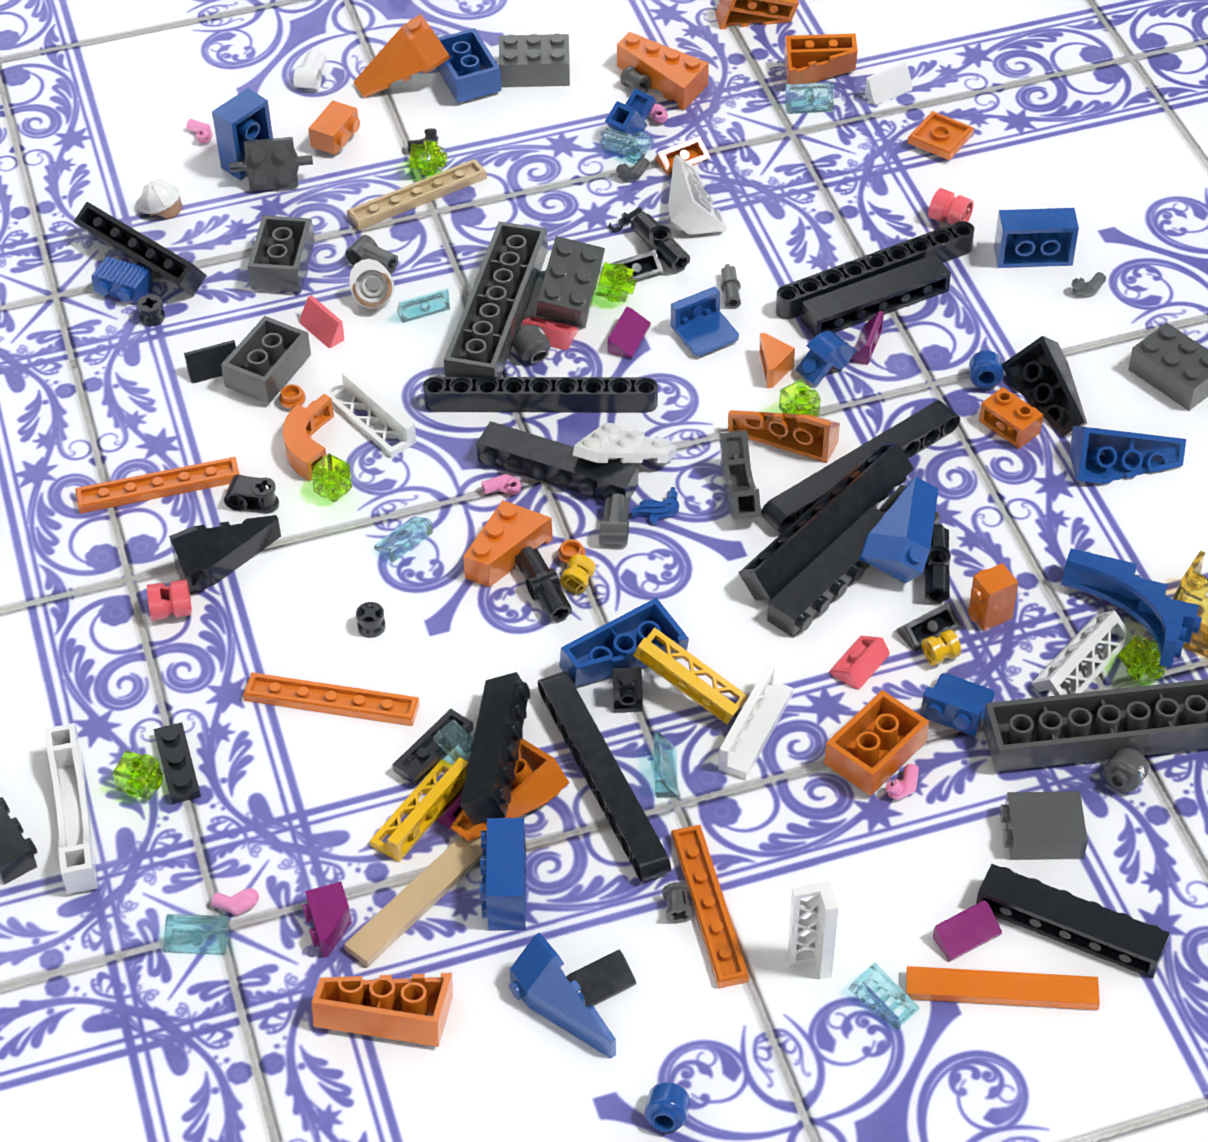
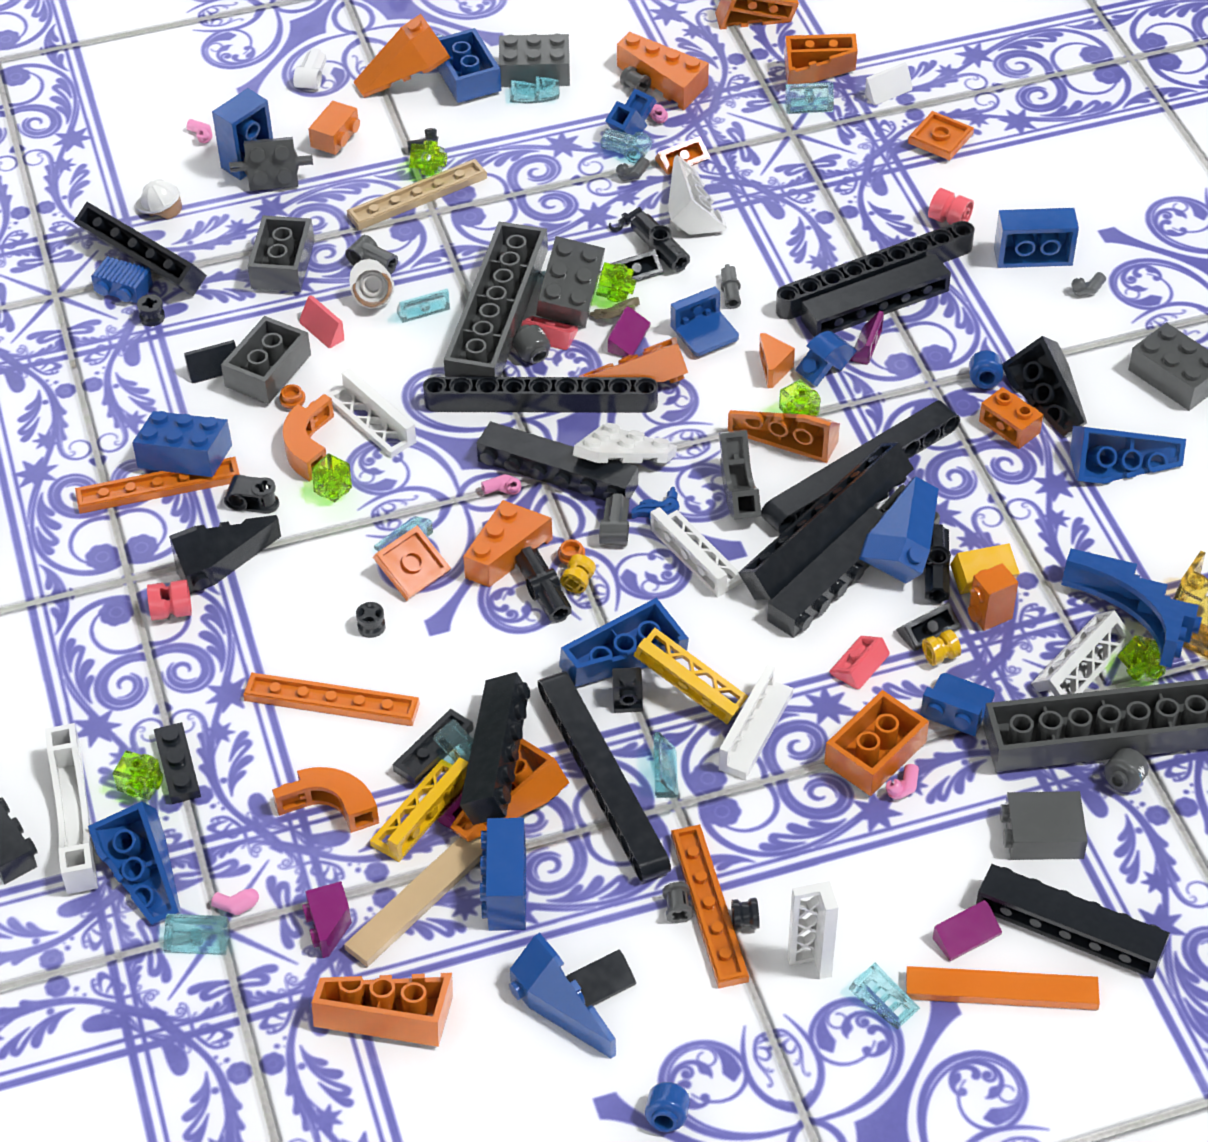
none -> blue wedge [88,801,181,926]
none -> blue brick [132,411,232,477]
none -> orange arch [272,767,379,833]
none -> plate [372,525,451,601]
none -> clear light blue slope [509,76,560,104]
none -> orange wedge [579,337,688,383]
none -> dark tan piece [590,297,640,319]
none -> white fence [651,507,744,597]
none -> black wheel [731,897,760,931]
none -> yellow brick [950,543,1020,595]

